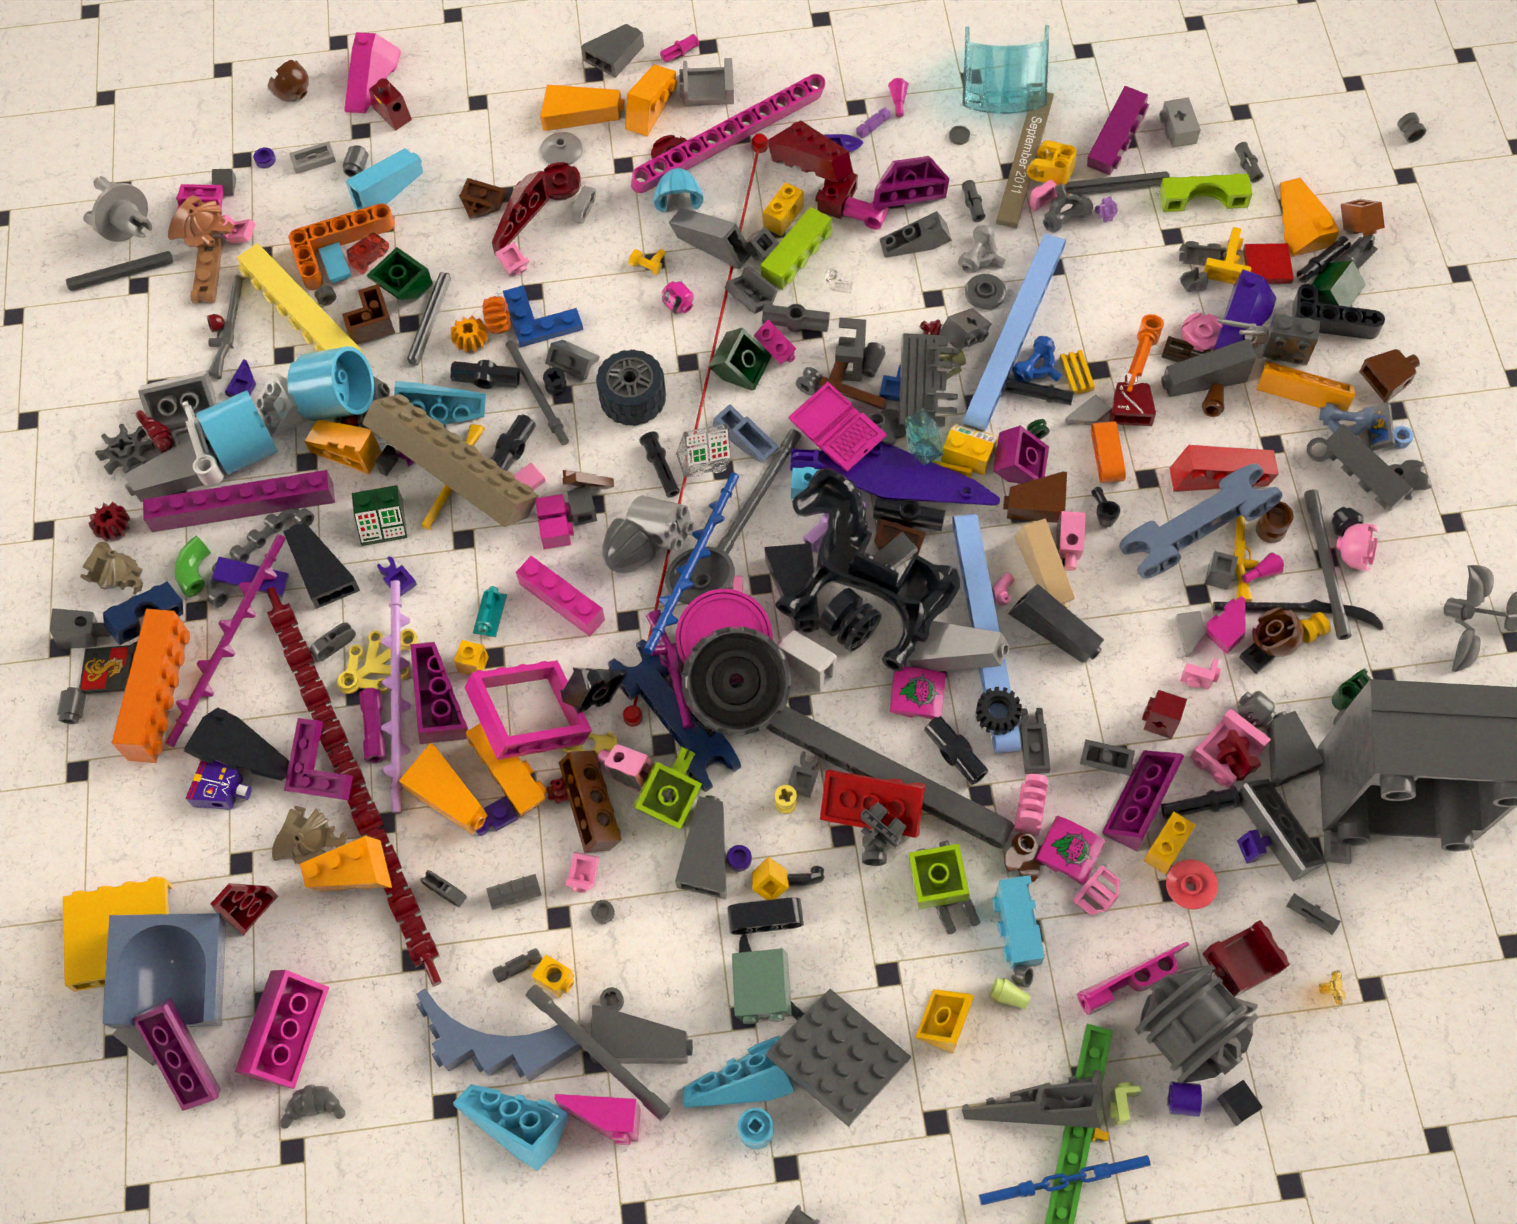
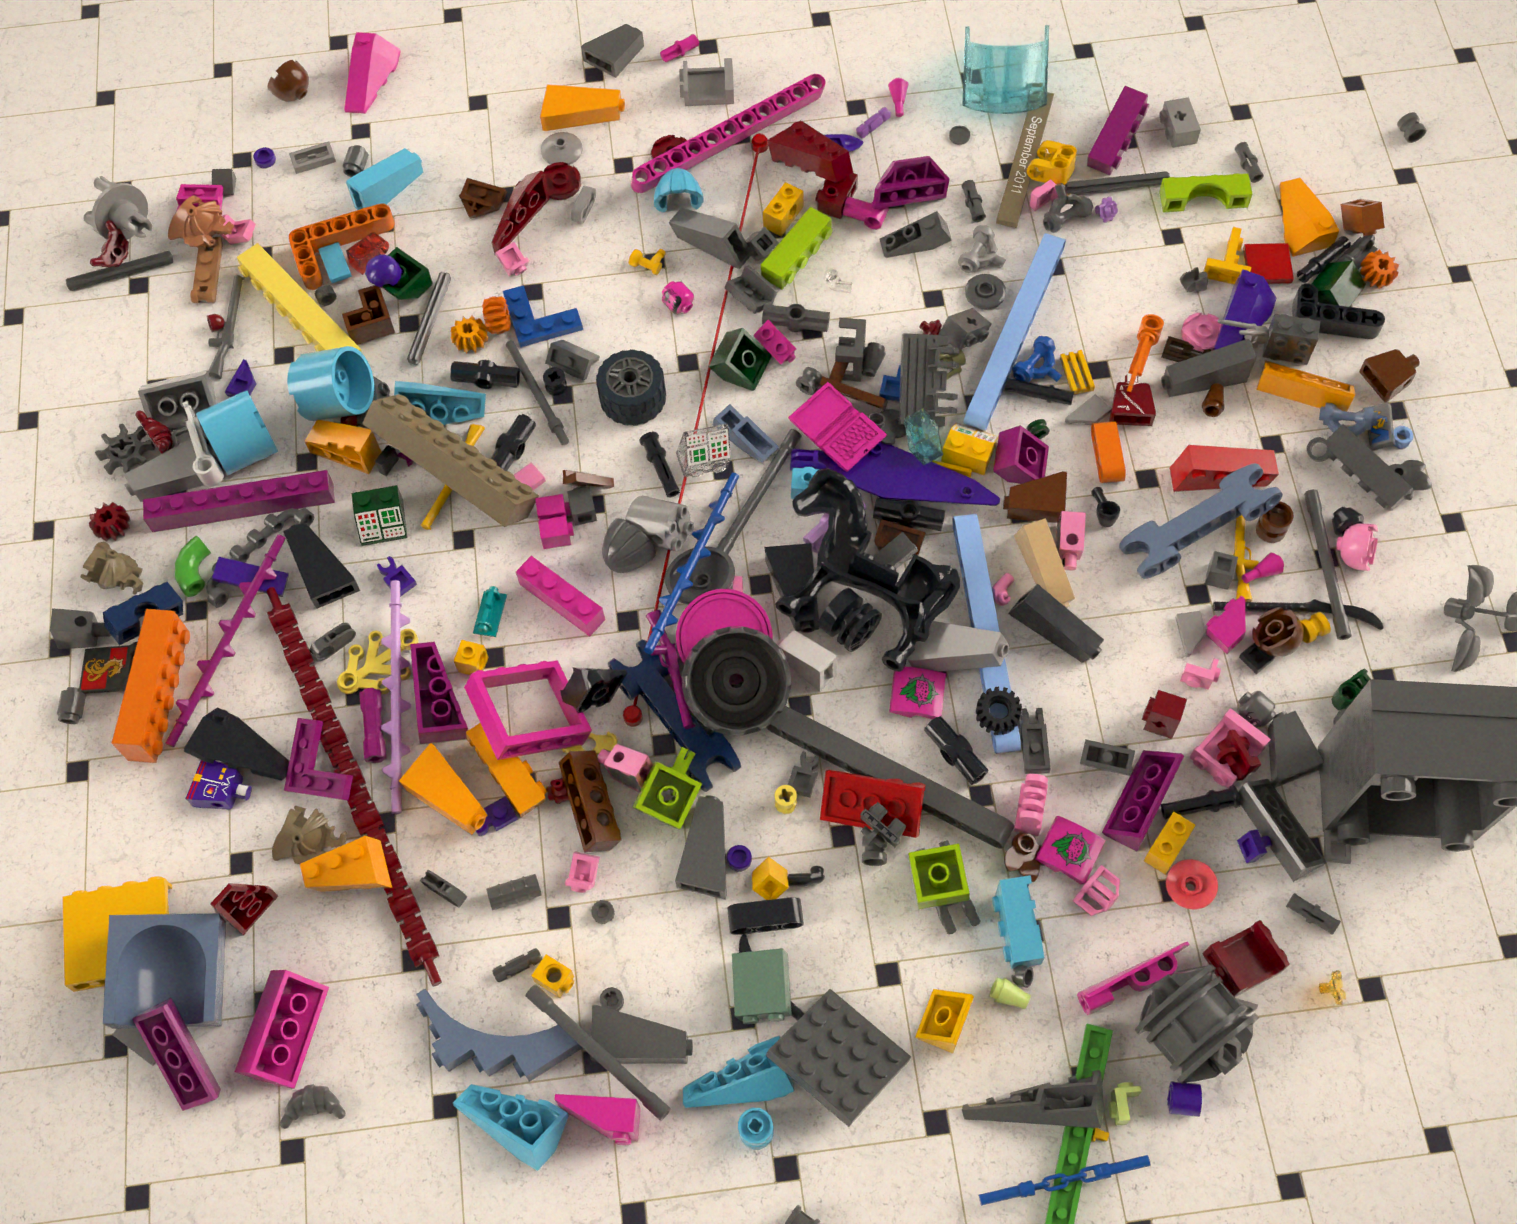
white slope [254,373,306,437] -> none
dark red torso [369,78,412,131] -> none
light orange wedge [625,64,678,137] -> none
dark grey hinge [1179,241,1227,266] -> none
black panel [1217,1080,1262,1126] -> none
none -> dark red piece [90,220,129,267]
none -> dark purple hair [365,254,402,288]
none -> orange gear [1359,249,1399,289]

